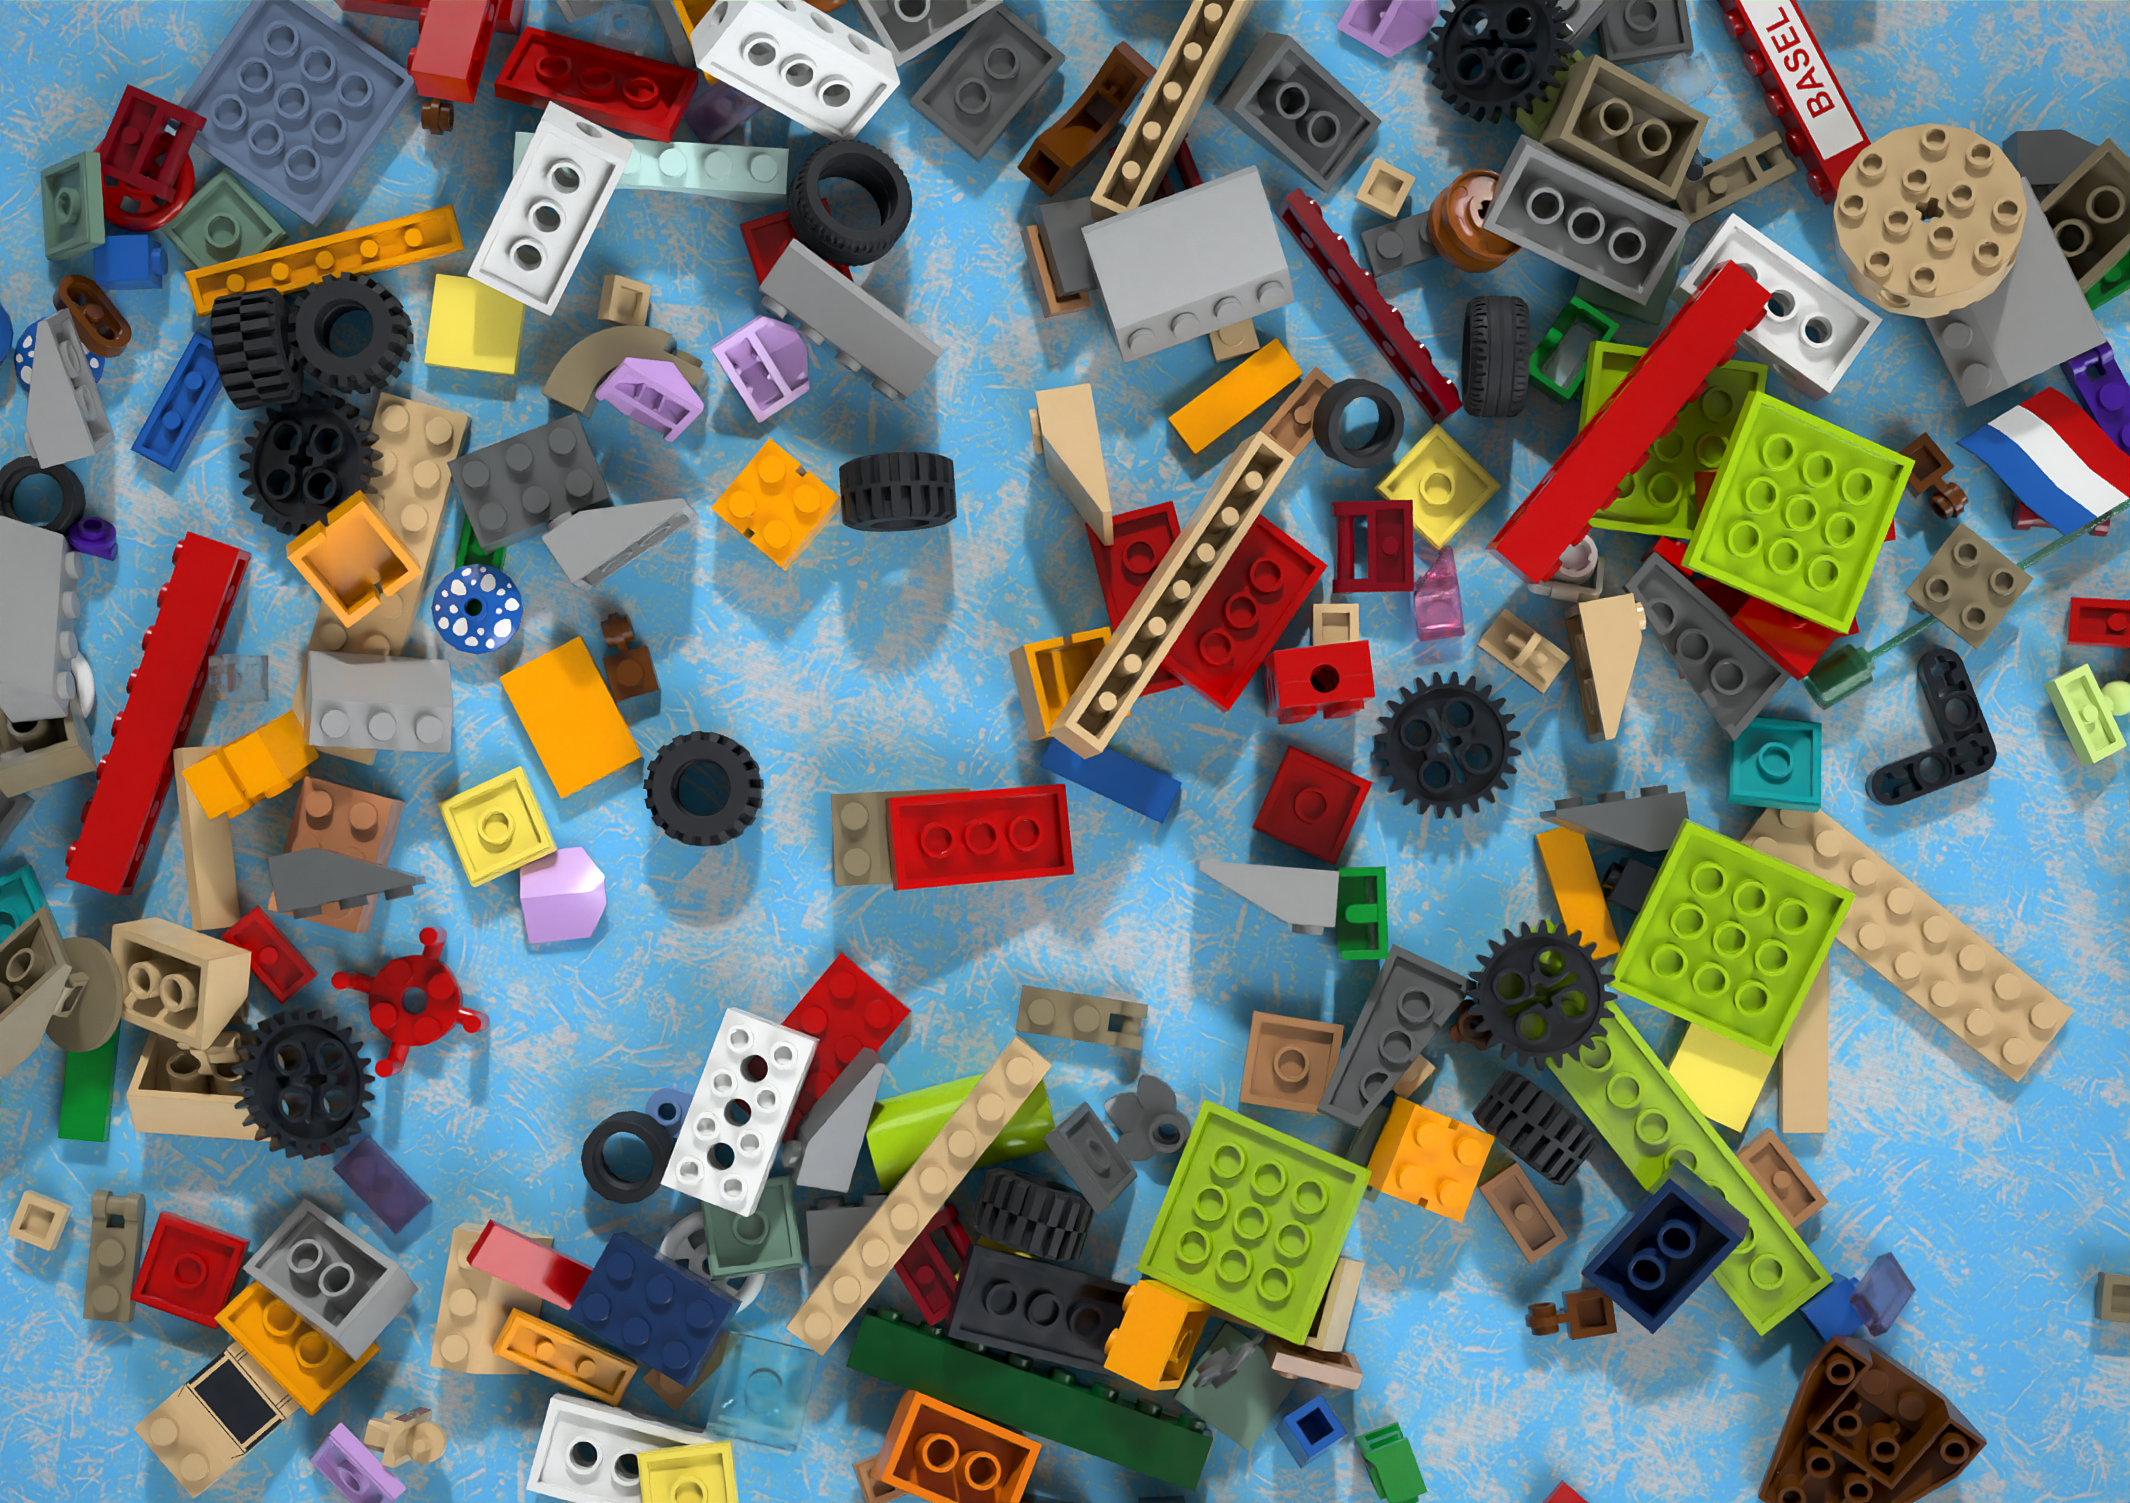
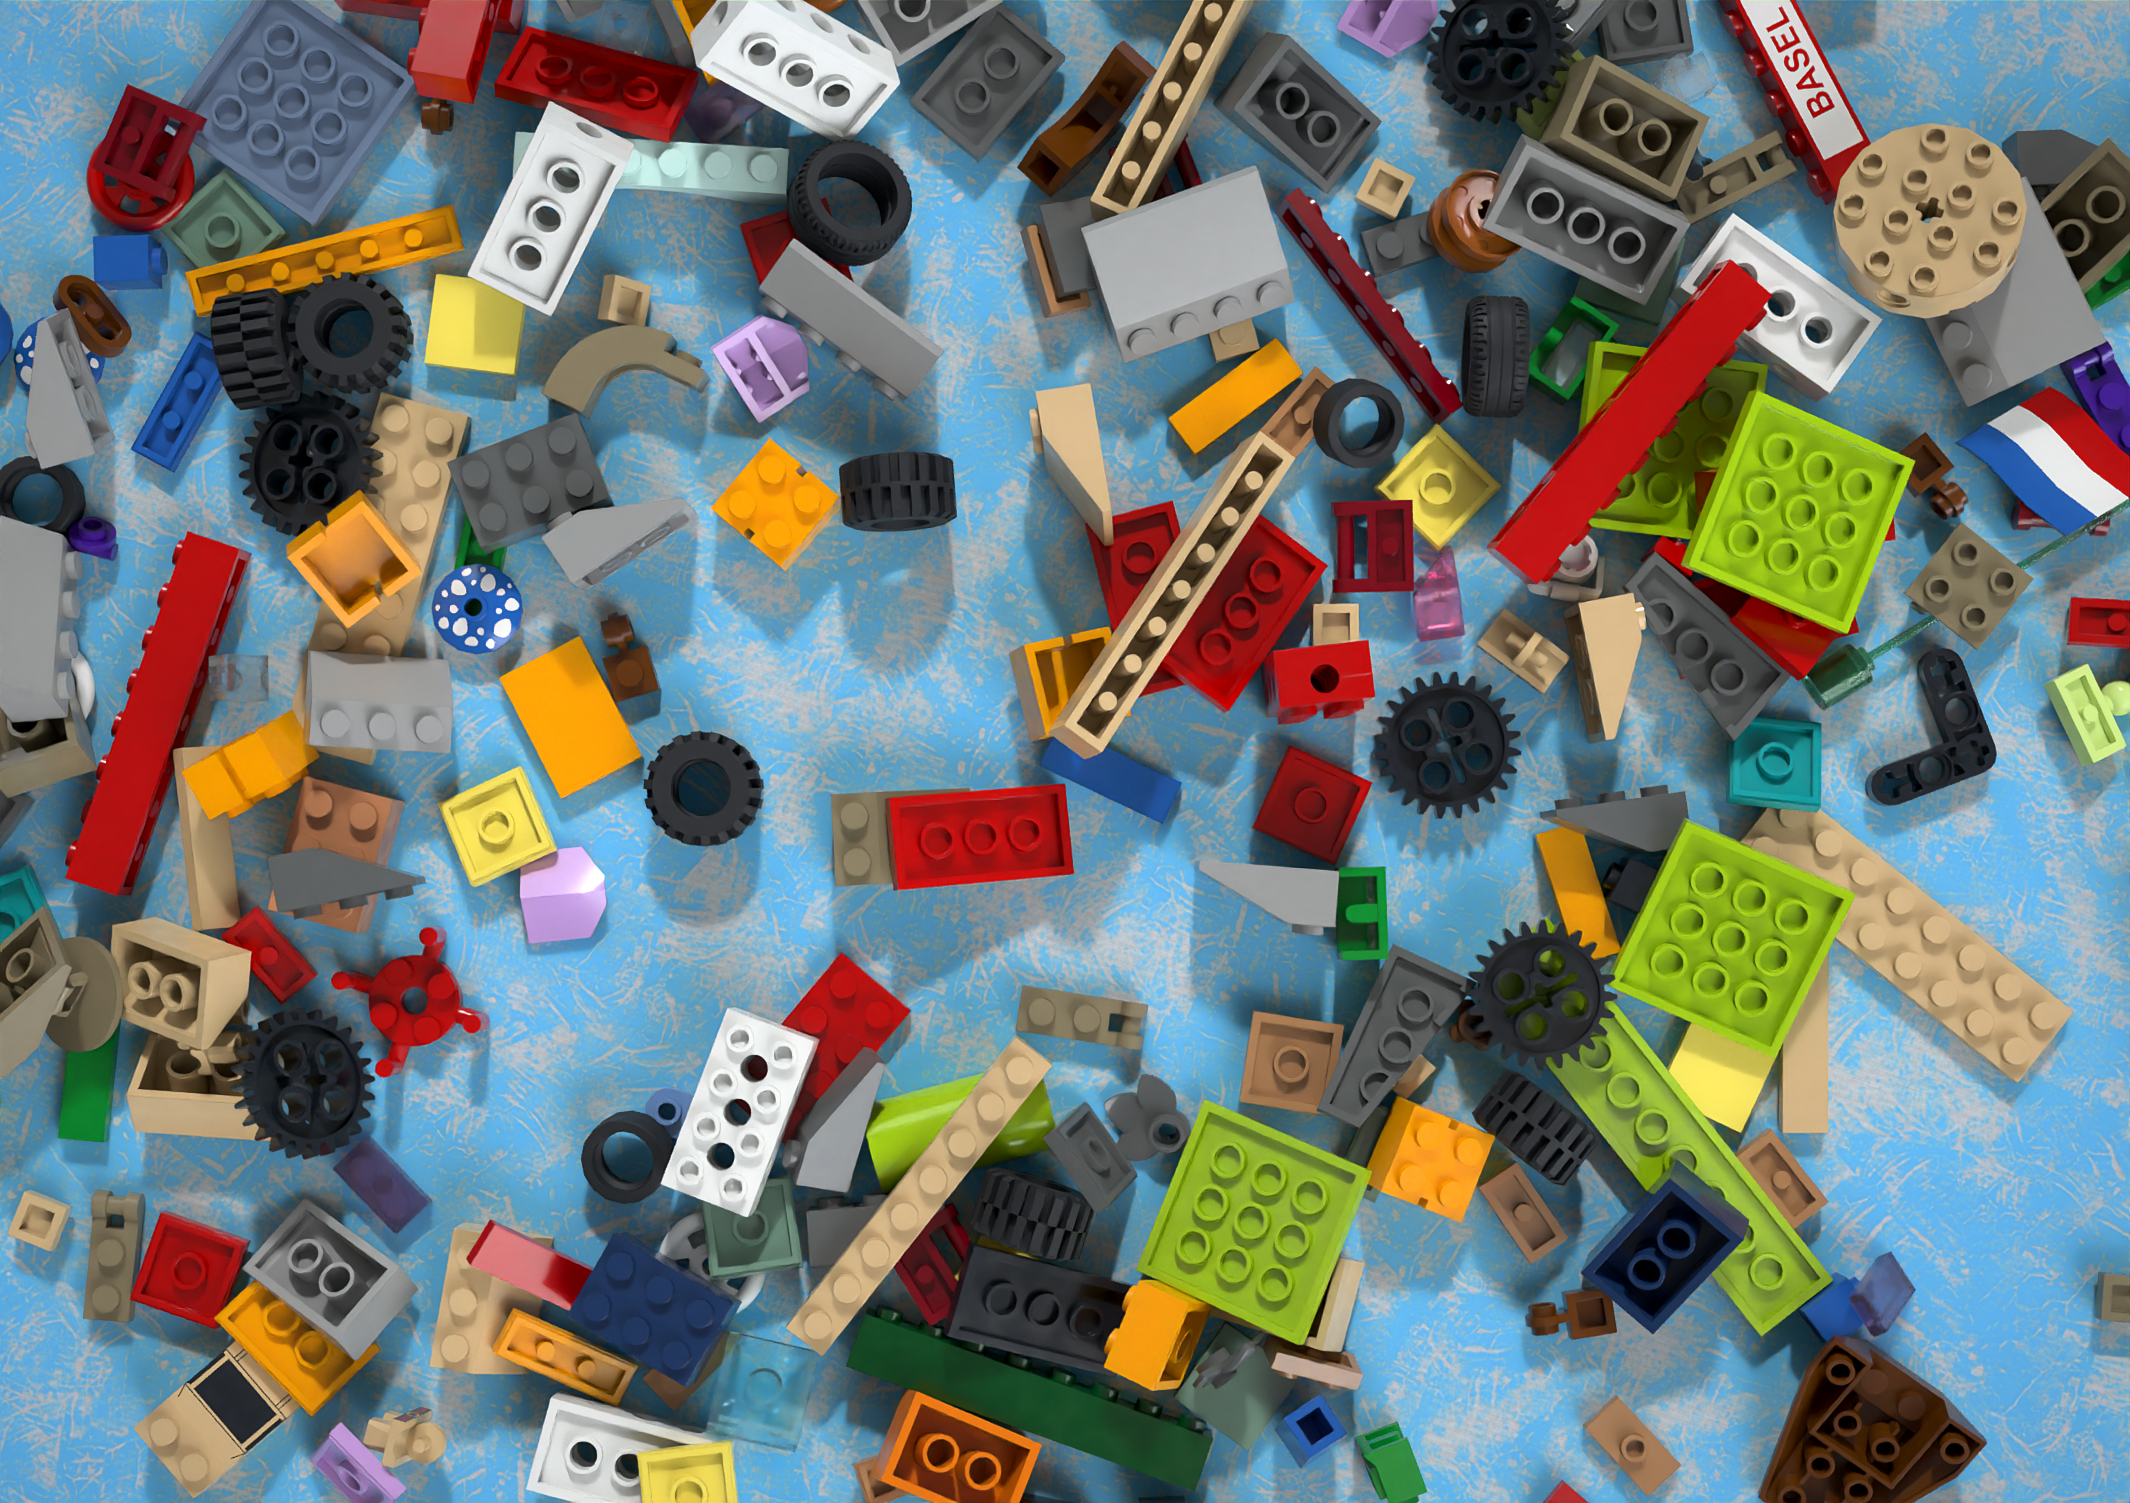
sand green tile [40,151,105,261] -> none
lavender slope [595,357,704,442] -> none
none -> medium nougat plate [1583,1395,1681,1496]

